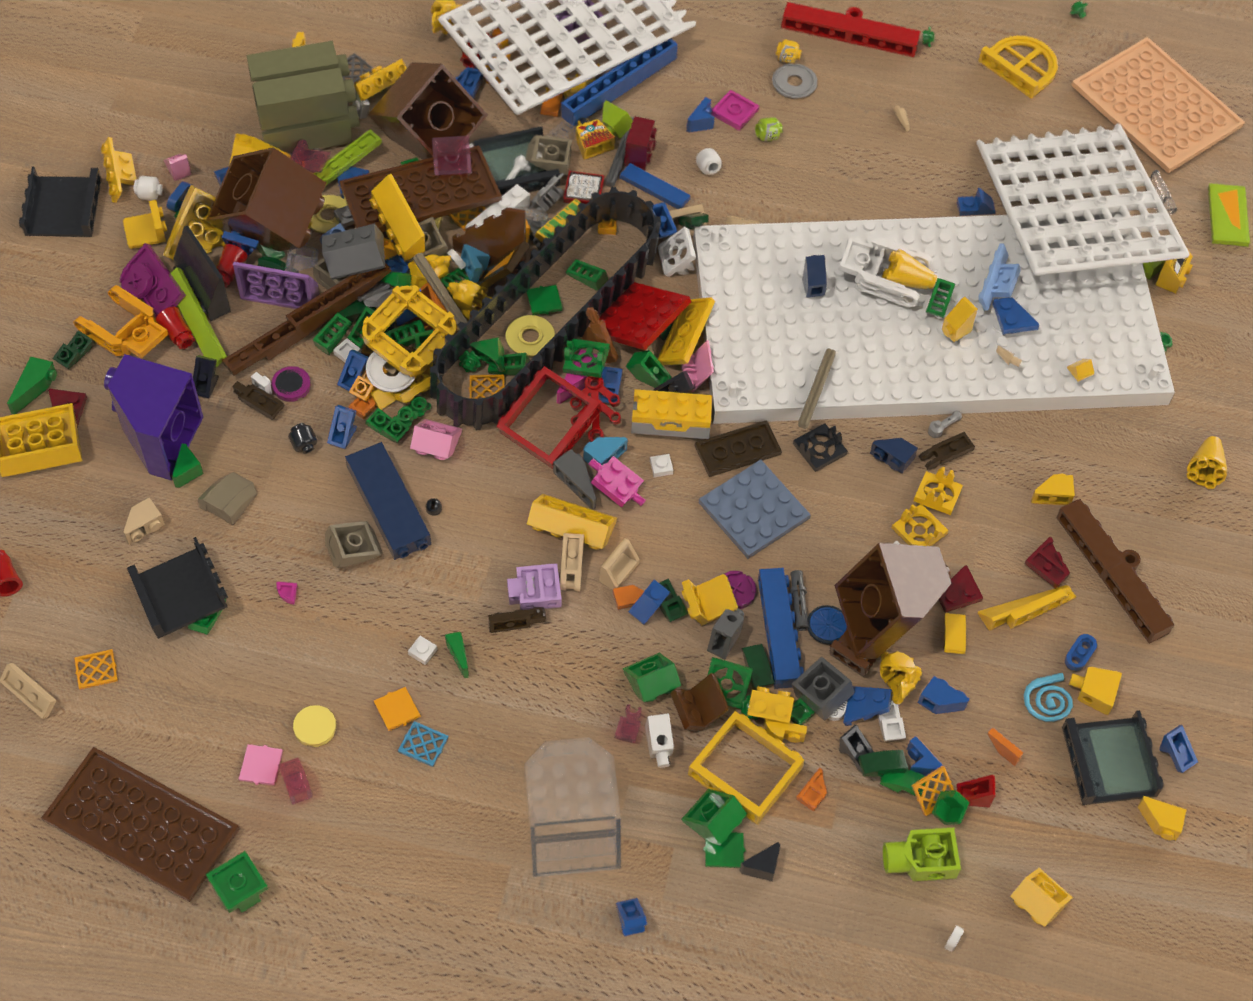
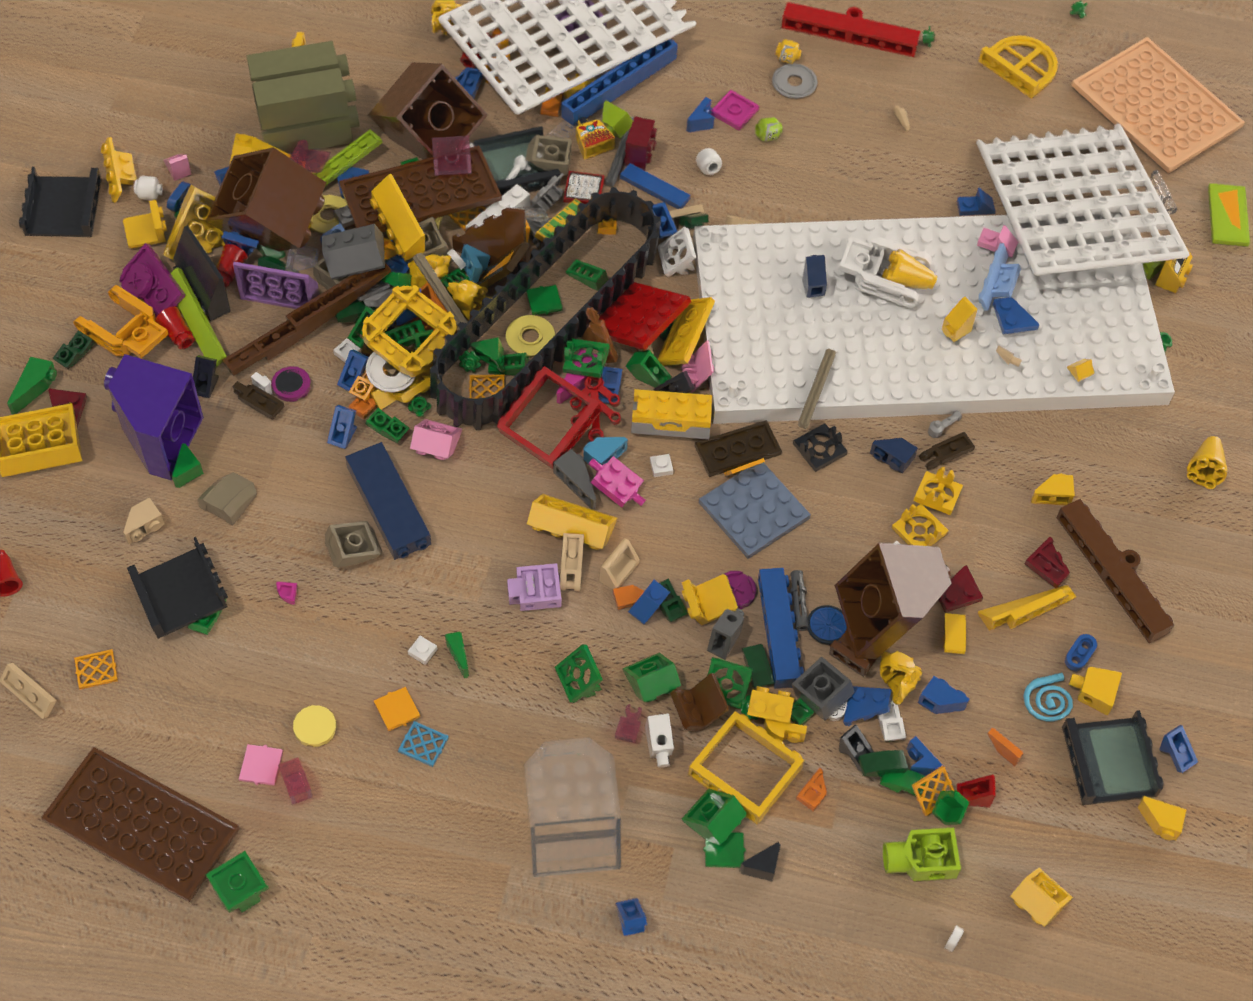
black head [288,423,318,454] -> none
green slope [312,312,352,356] -> none
flat silver window [342,53,373,84] -> none
white plate [352,93,370,118] -> none
yellow bracket [354,59,407,101] -> none
green plate [396,406,418,427] -> none
black hinge [426,498,442,516] -> none
dark brown hinge [488,607,546,633] -> none
green slope [926,278,956,318] -> none
none -> green piece [554,644,603,703]
none -> light orange window [724,458,765,476]
none -> bright pink slope [977,225,1018,257]

